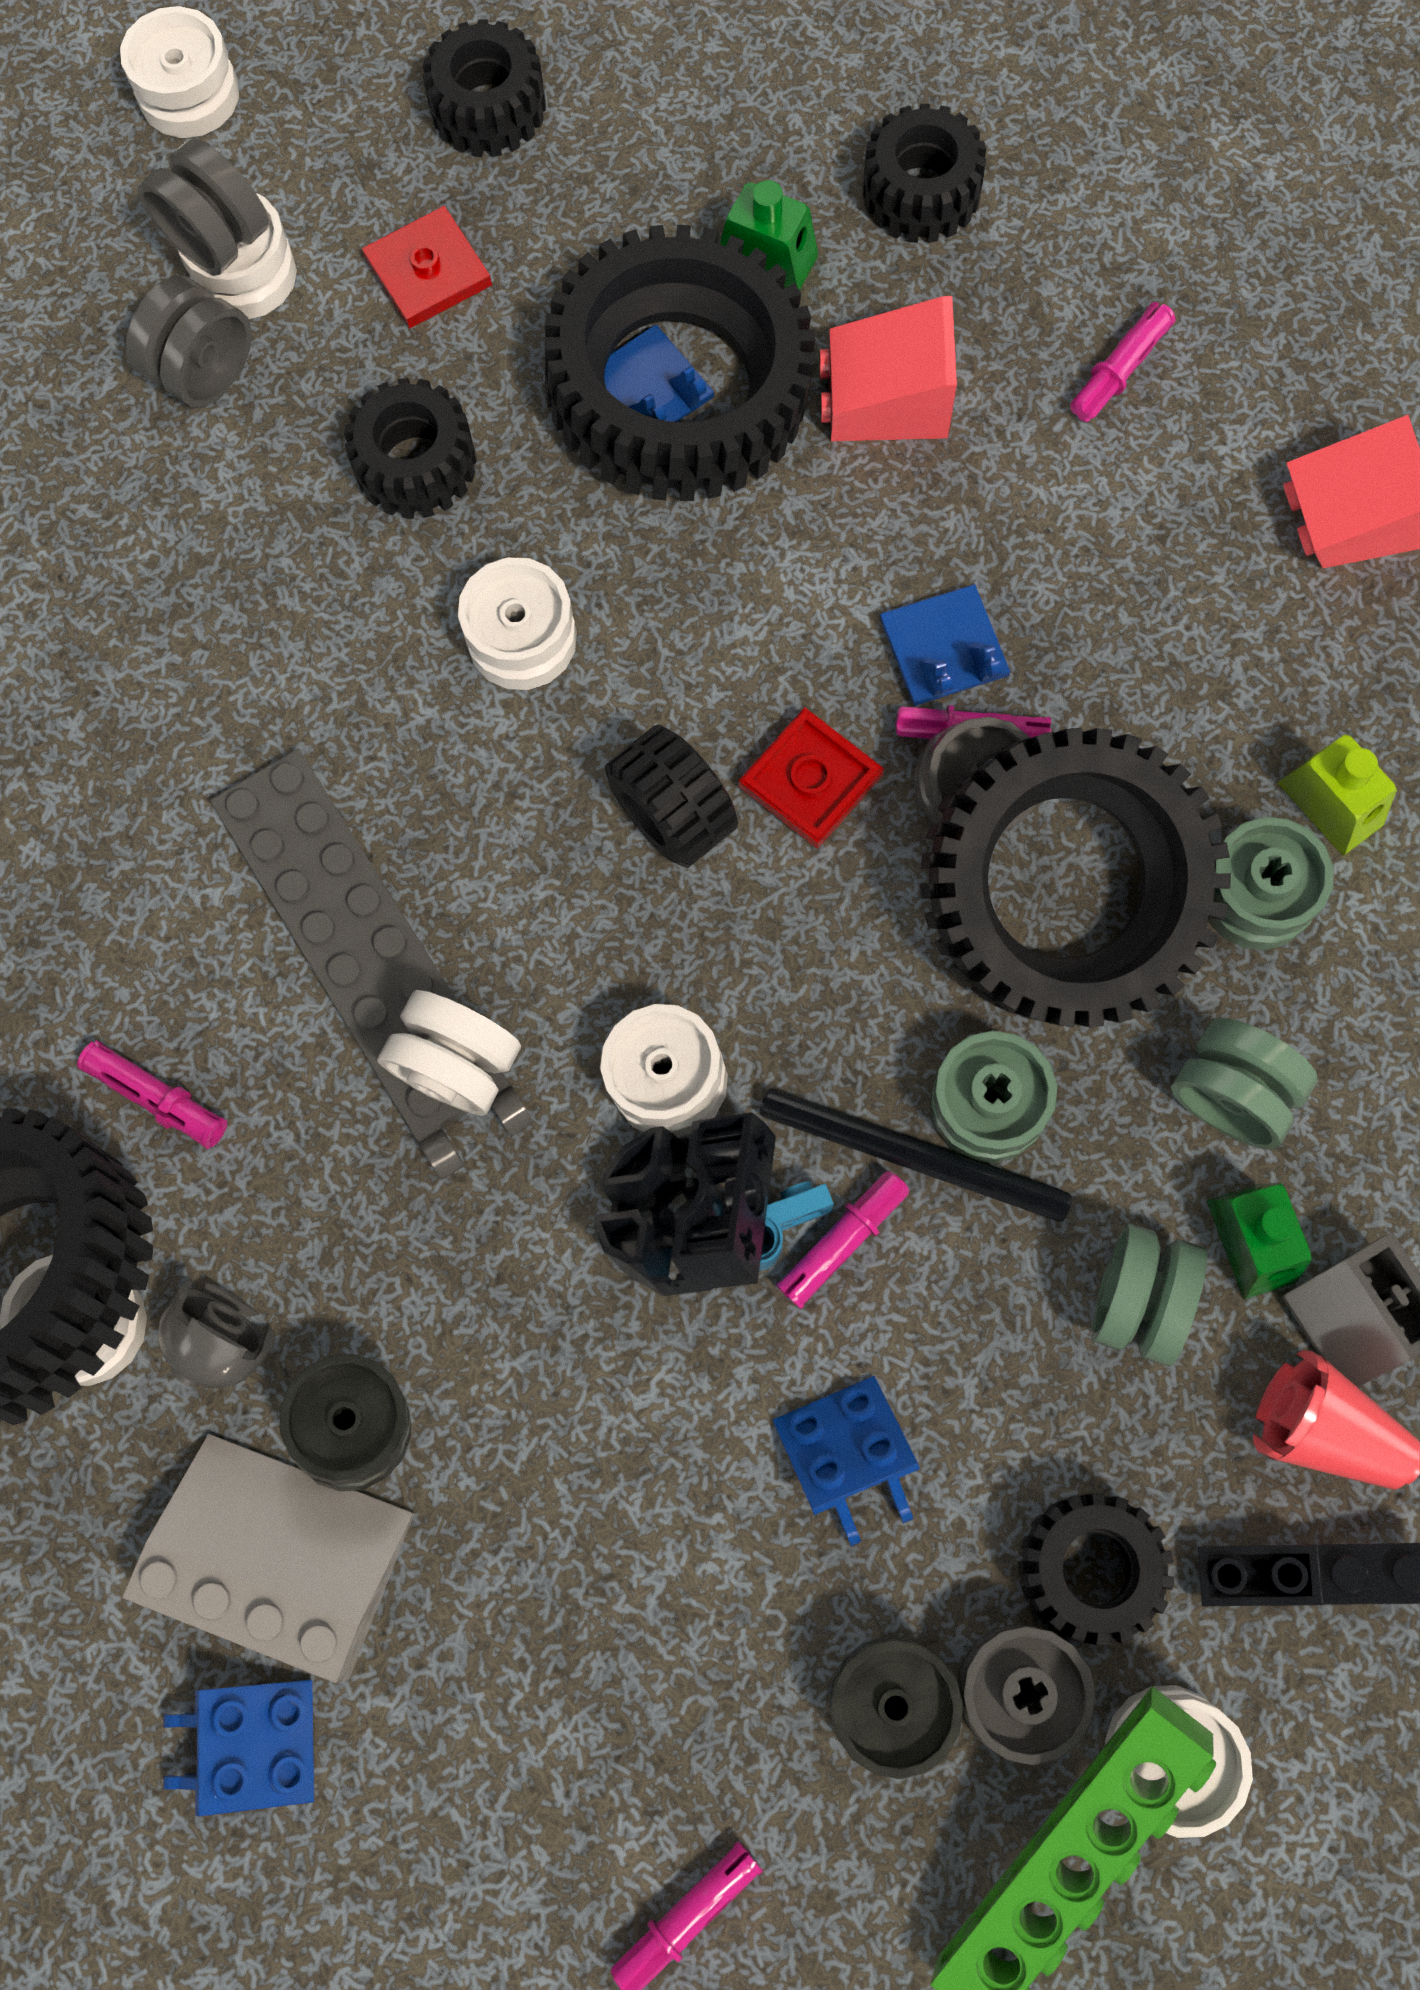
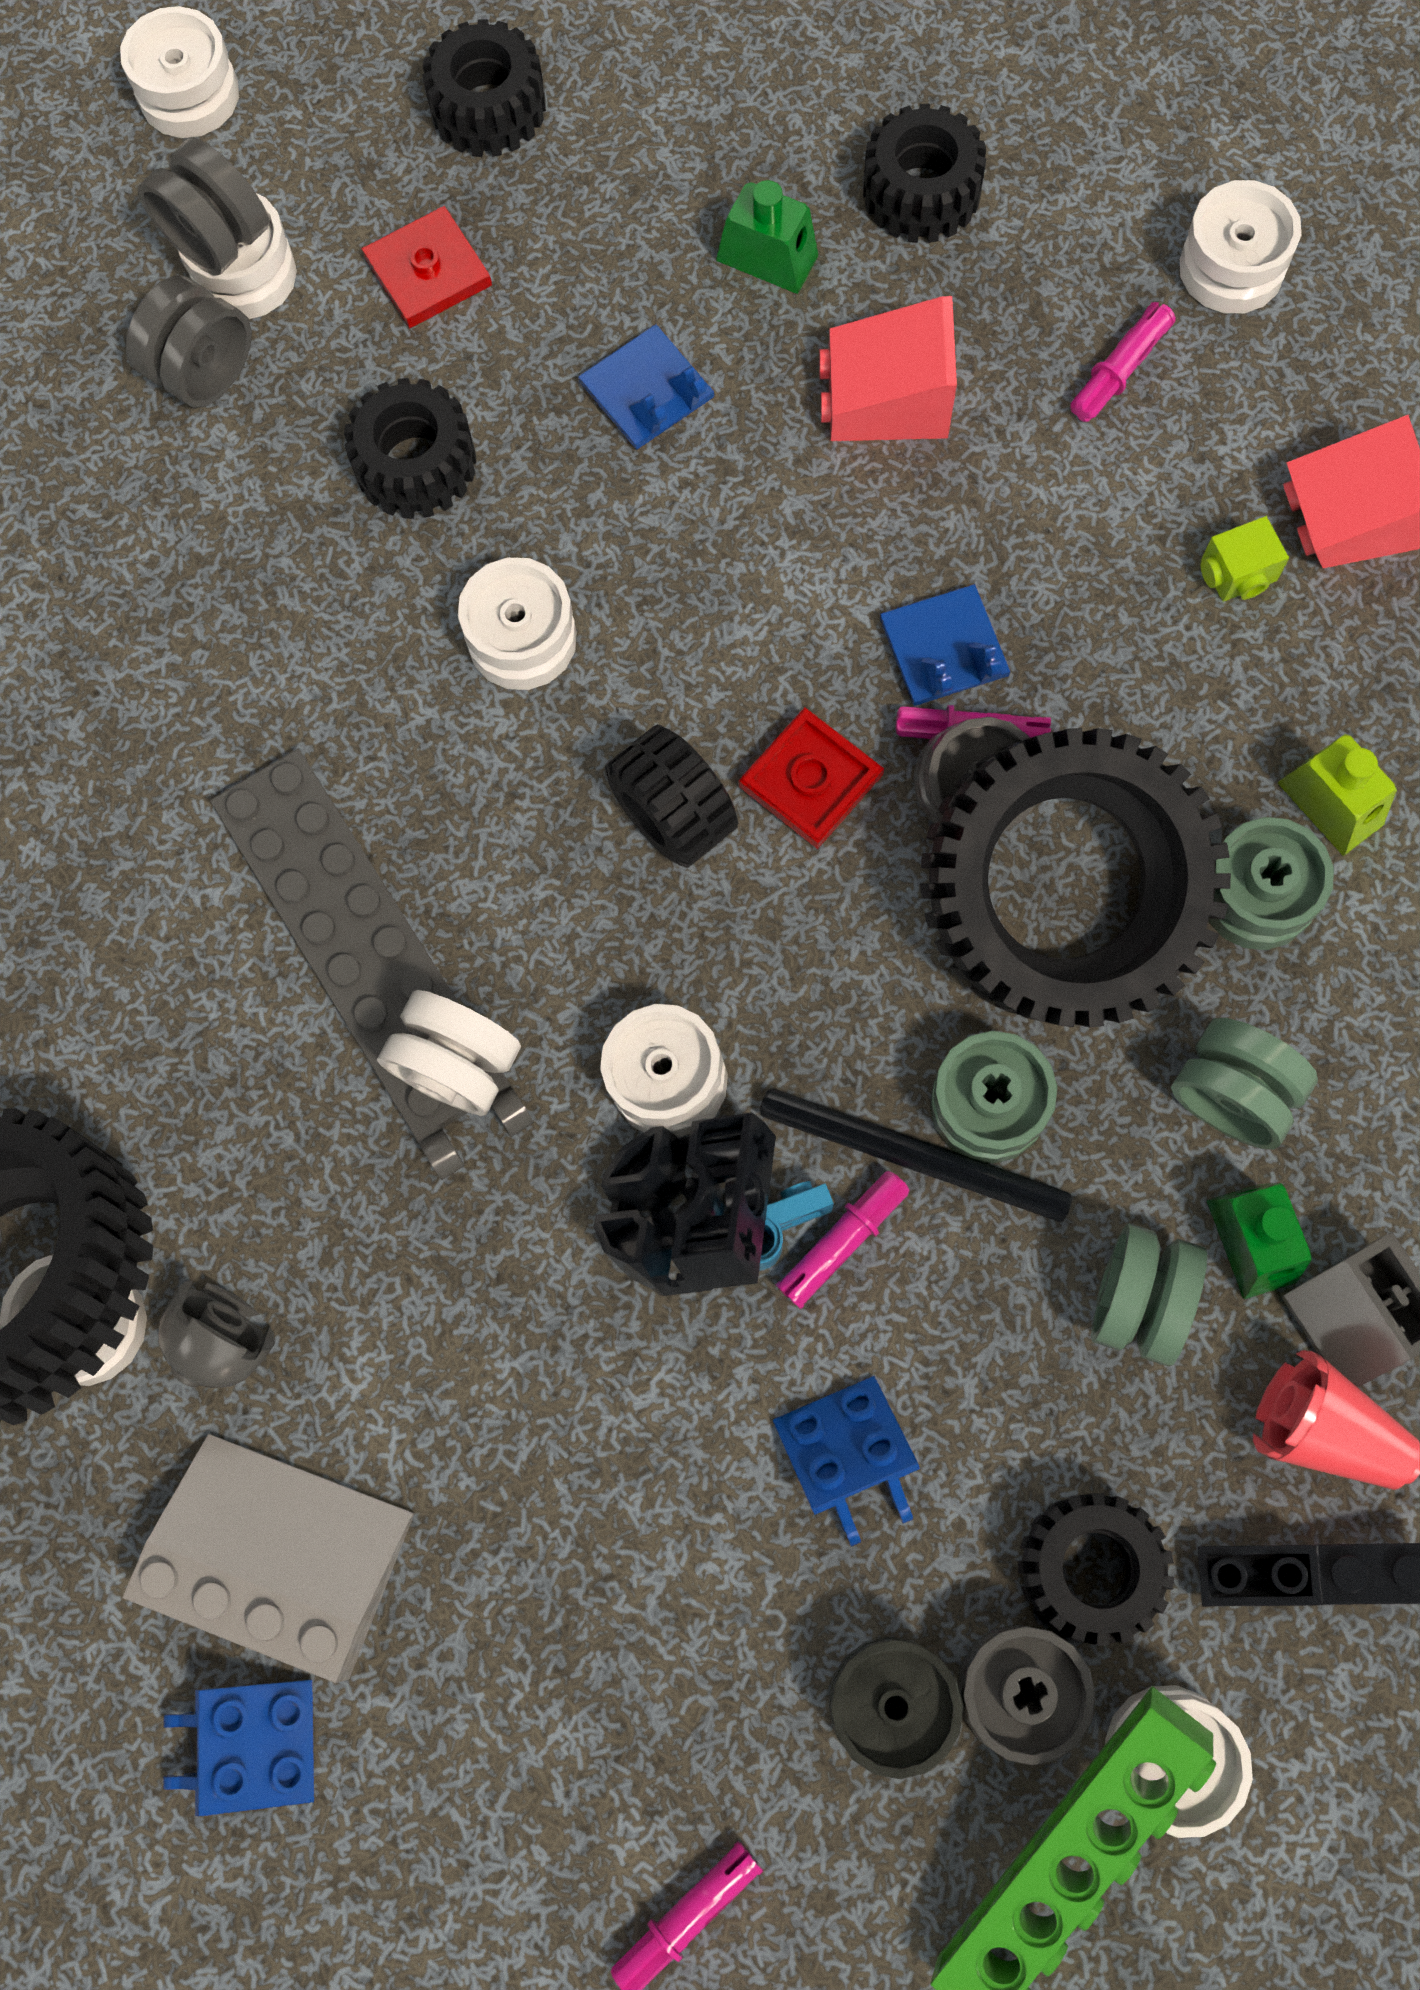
dark pink pin [77,1040,227,1150] -> none
pearl dark grey wheel [279,1354,411,1492] -> none
black tyre [544,224,816,501] -> none
none -> white wheel [1179,180,1301,313]
none -> lime brick [1201,516,1289,602]

